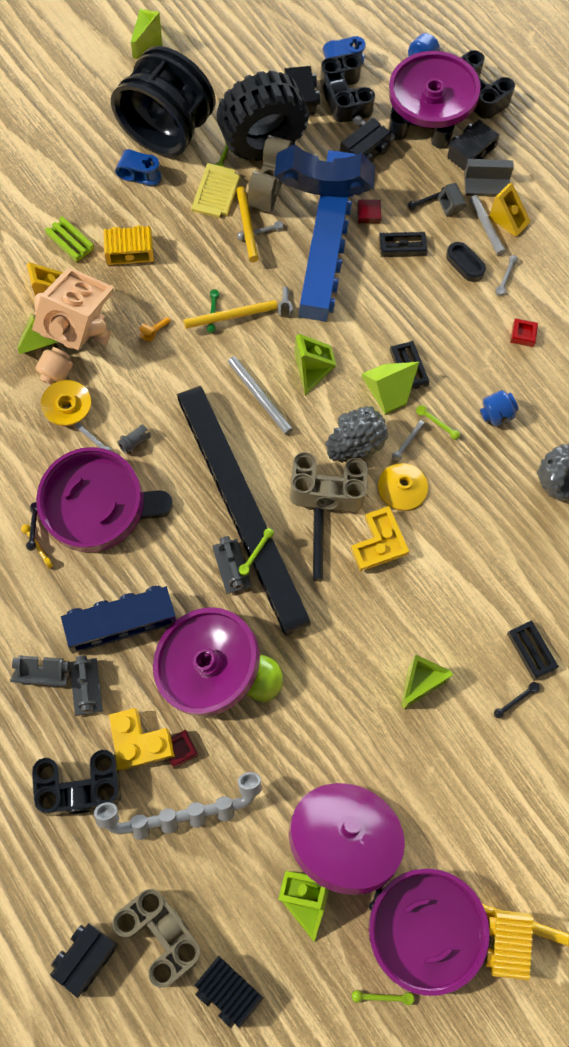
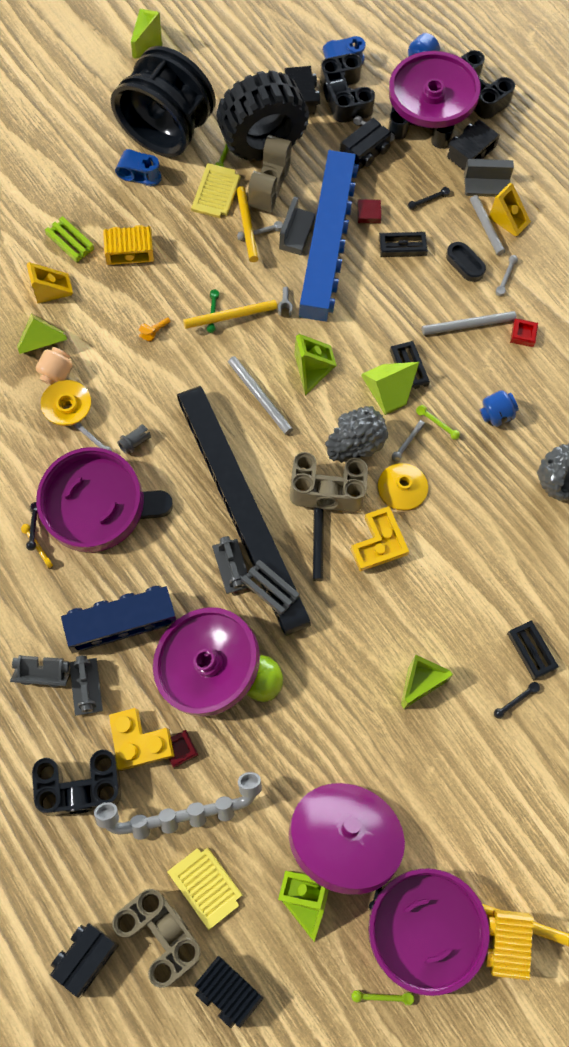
light nougat torso [32,267,114,351] -> none
lime hinge [239,528,274,576] -> none
dark blue brick [274,144,375,196] -> none
dark grey brick [437,183,467,216] -> none
none -> light yellow window [168,848,242,930]
none -> dark grey tile [241,560,300,616]
none -> dark grey panel [279,196,315,255]
none -> light grey bar [422,311,517,336]

